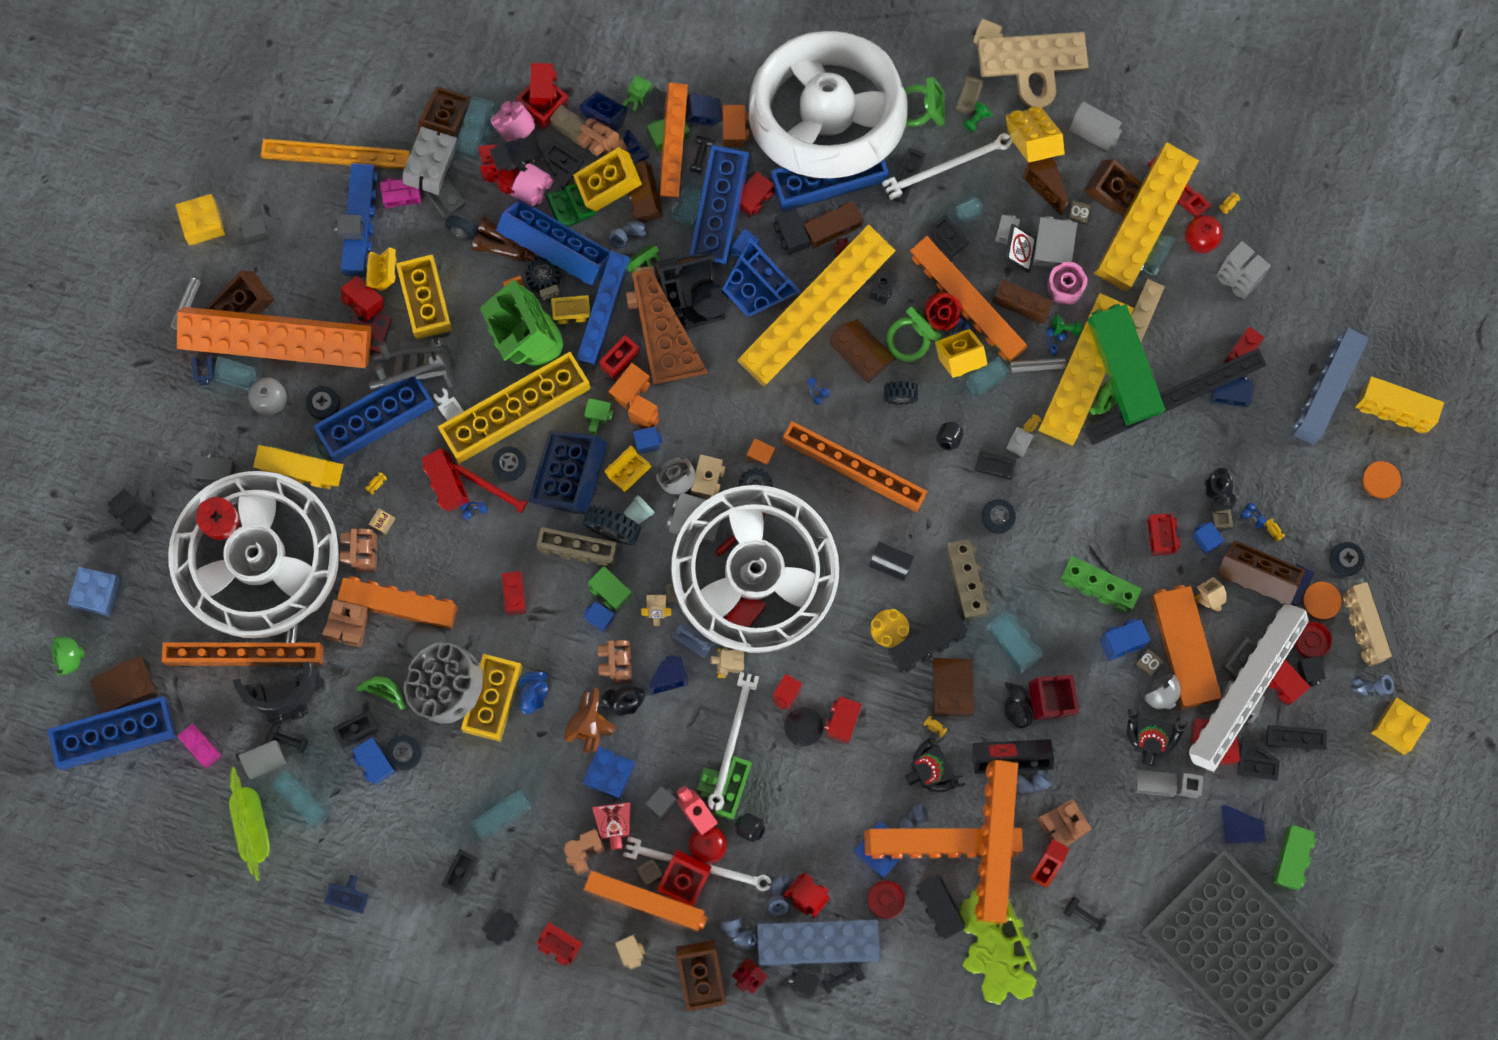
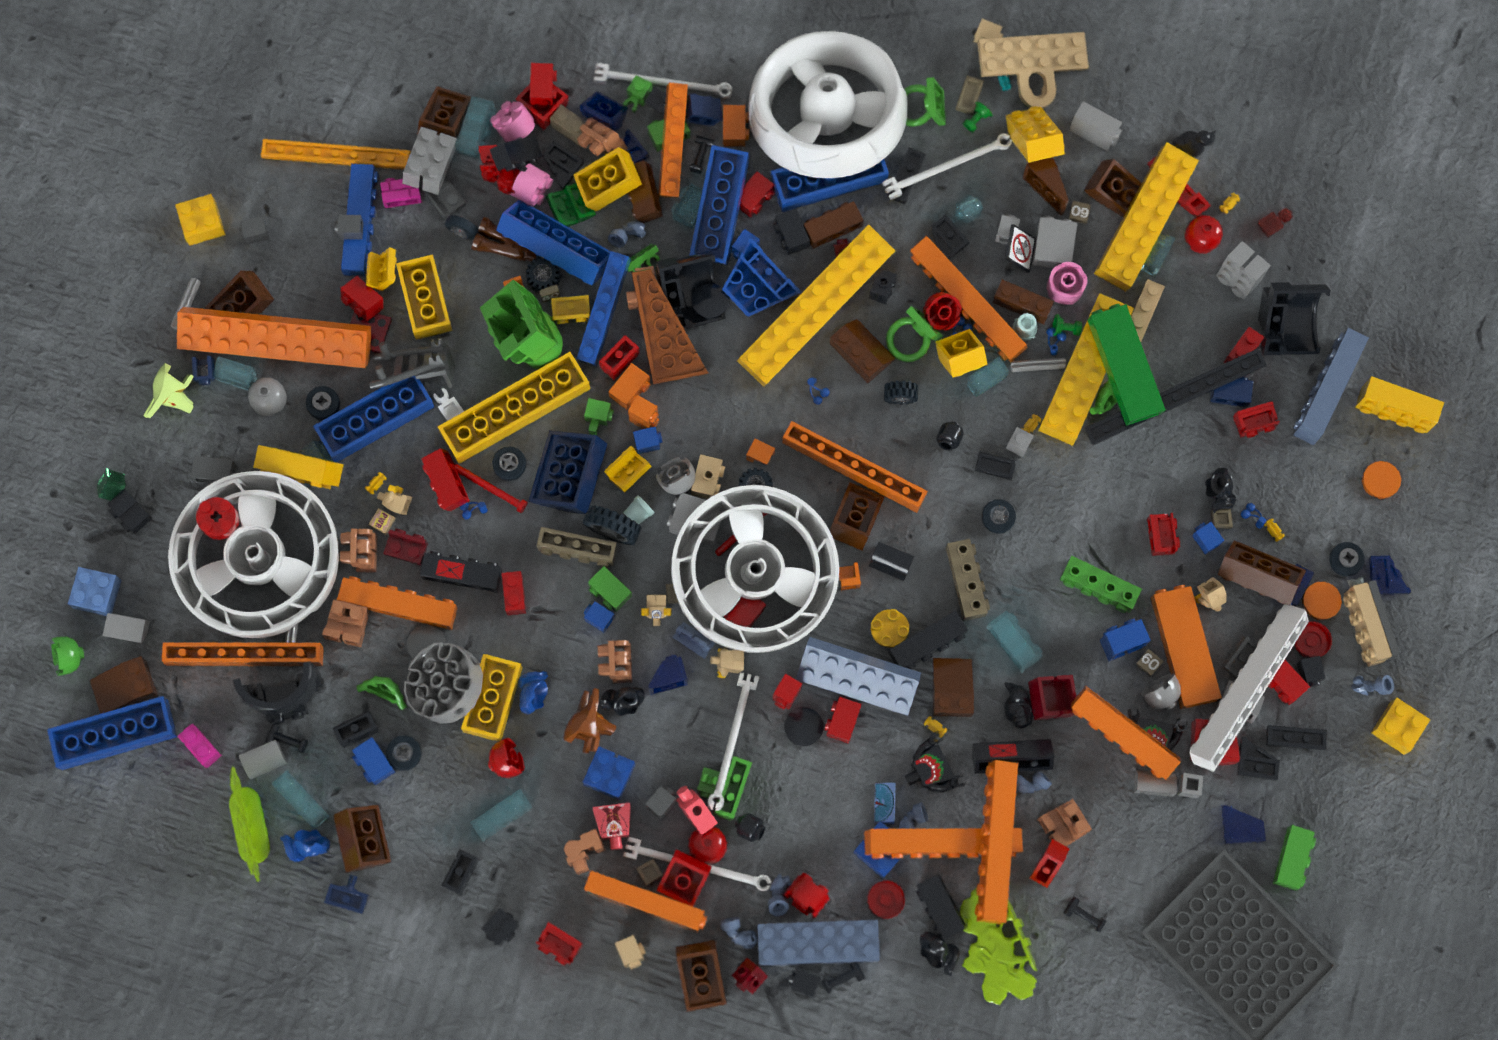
none -> clear green panel [97,468,126,501]
none -> light grey brick [103,613,150,643]
none -> yellowish green piece [143,363,194,418]
none -> blue hair [280,829,330,862]
none -> reddish brown slope [333,805,391,873]
none -> tan piece [377,485,412,515]
none -> dark red bracket [383,528,428,566]
none -> black brick [420,551,502,593]
none -> red cylinder [488,737,525,778]
none -> white hinge [593,63,732,99]
none -> brick [796,637,921,716]
none -> reddish brown slope [829,482,885,551]
none -> orange panel [839,562,861,591]
none -> slope [874,783,896,824]
none -> black hair [919,931,960,976]
none -> teal piece [998,75,1012,91]
none -> light aqua piece [1012,313,1037,341]
none -> orange brick [1071,686,1181,780]
none -> black hair [1172,130,1216,157]
none -> red hinge [1233,401,1280,438]
none -> clear red plate [1257,208,1293,238]
none -> black piece [1258,282,1331,355]
none -> clear blue wing [1369,555,1411,595]

